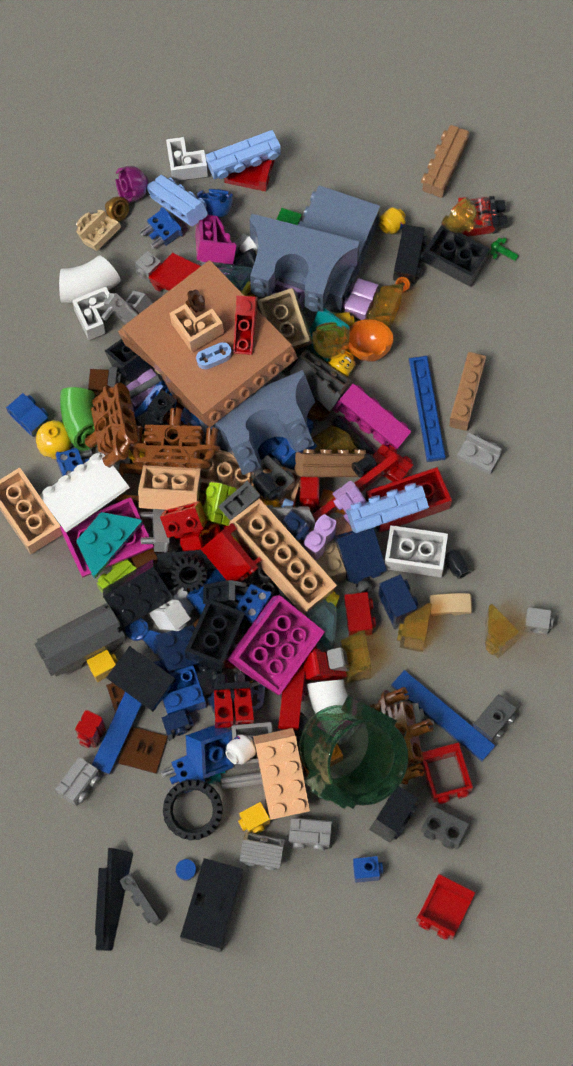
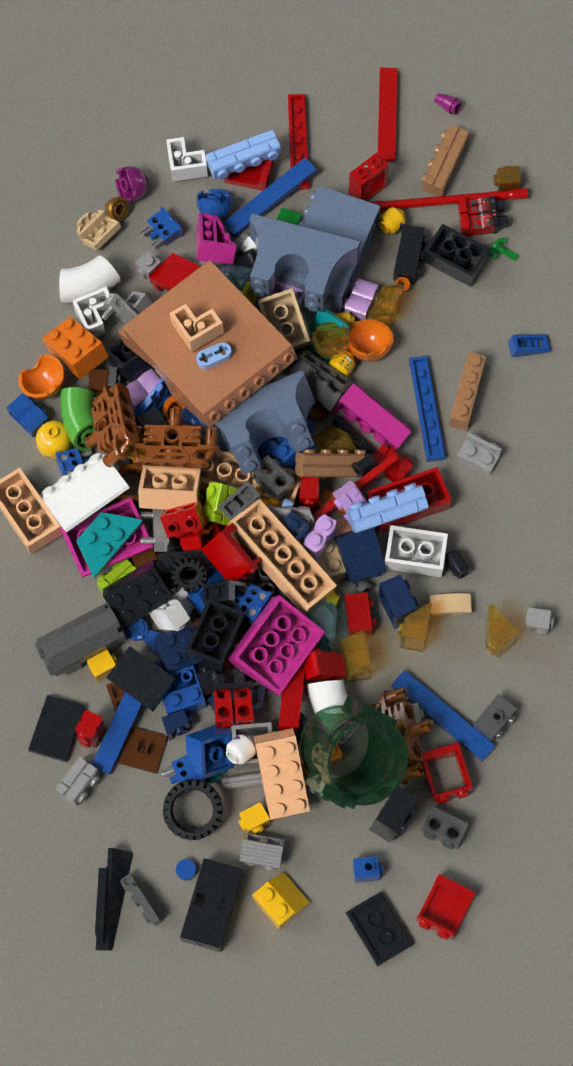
dark grey bar [129,374,163,399] -> none
light blue brick [147,175,208,227] -> none
black brick [147,390,177,425] -> none
reddish brown plant [186,289,204,312] -> none
red slope [233,295,258,355] -> none
black brick [252,472,280,501] -> none
light grey brick [289,817,332,851] -> none
light grey slope [327,647,349,671] -> none
clear yellow cylinder [441,197,477,233] -> none
none -> orange cylinder [18,354,65,400]
none -> black tile [28,695,85,762]
none -> orange brick [42,316,109,379]
none -> blue tile [223,158,317,238]
none -> yellow slope [252,872,310,930]
none -> red tile [288,94,309,190]
none -> black tile [345,892,413,967]
none -> red window [348,152,389,202]
none -> red piece [368,188,528,211]
none -> red tile [377,67,397,163]
none -> magenta cone [434,93,462,115]
none -> pearl gold brick [493,166,521,191]
none -> blue slope [508,334,550,357]

